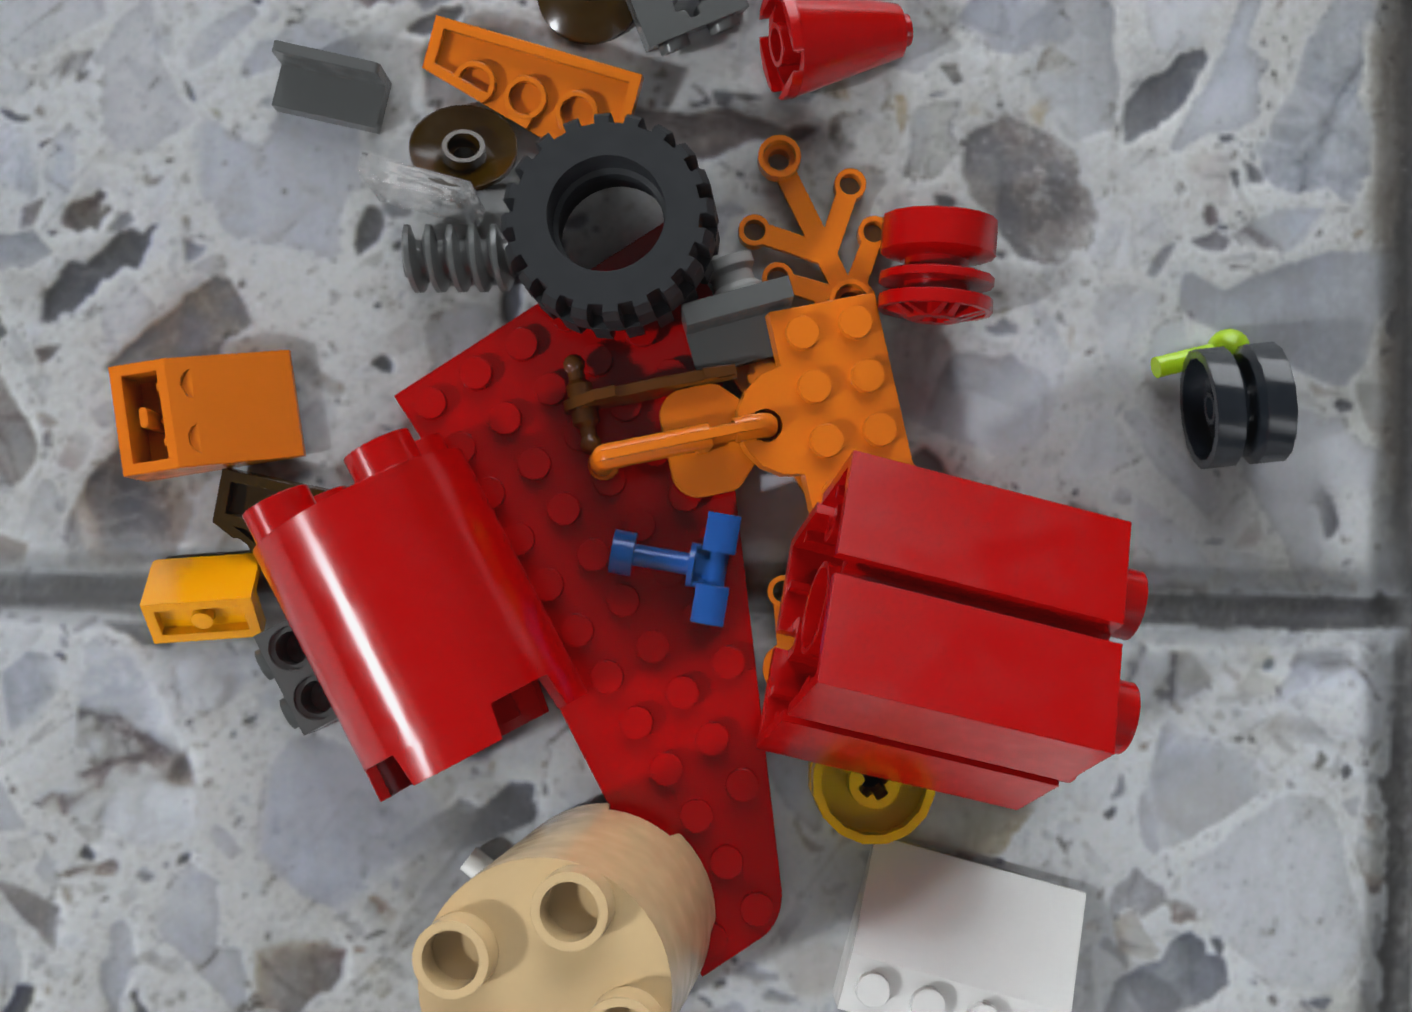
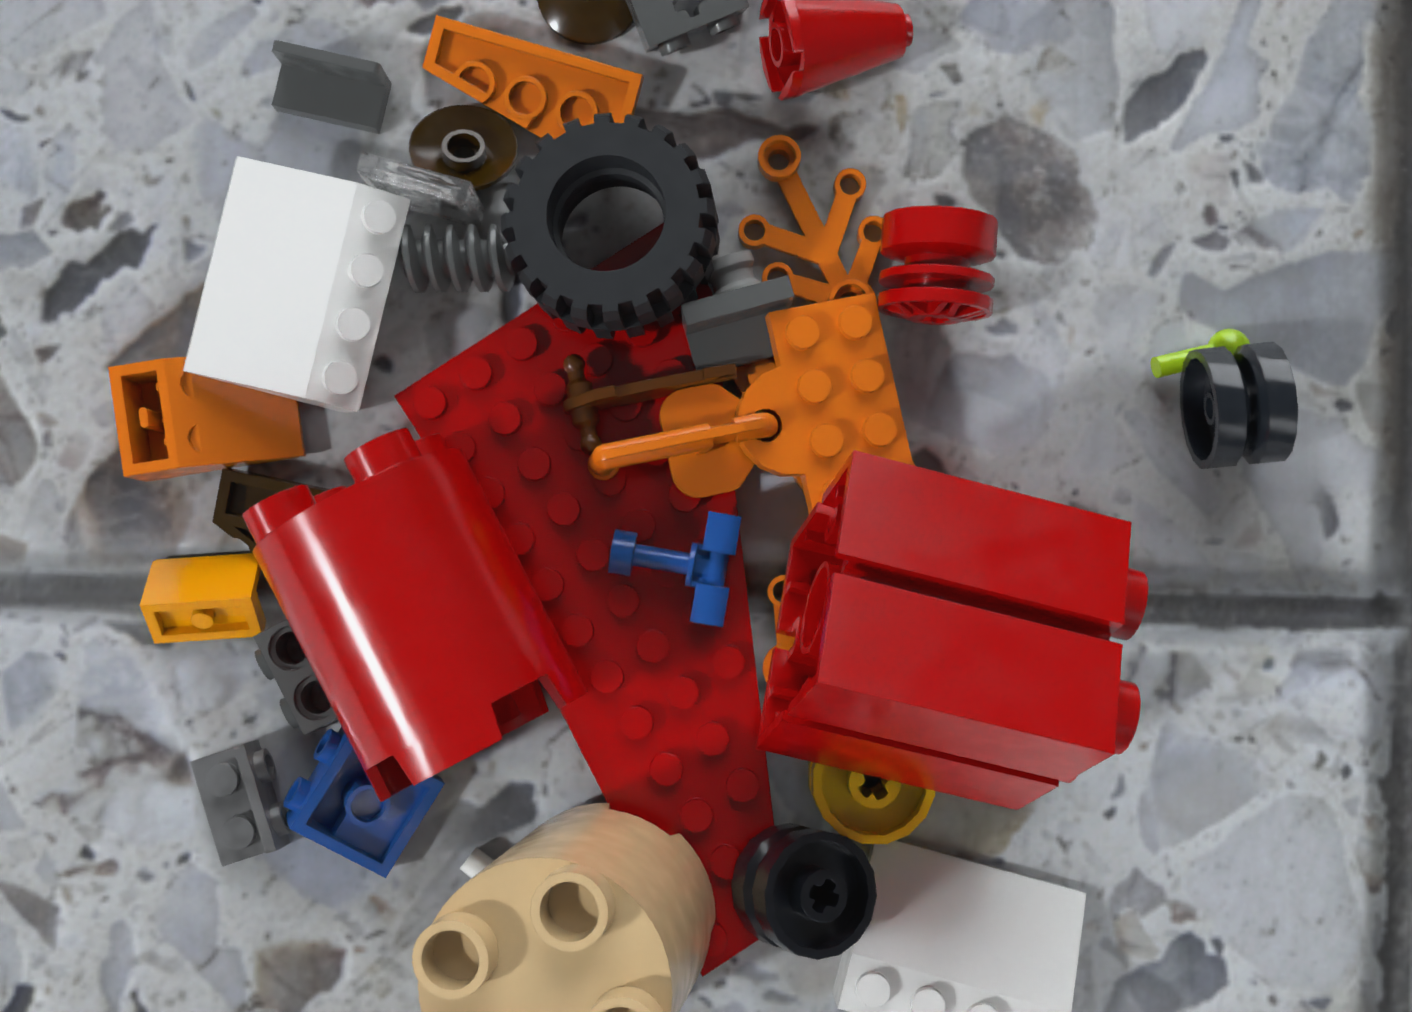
none -> white slope [183,156,411,413]
none -> flat silver bracket [190,739,292,867]
none -> blue plate [283,727,445,878]
none -> black wheel [731,823,877,960]

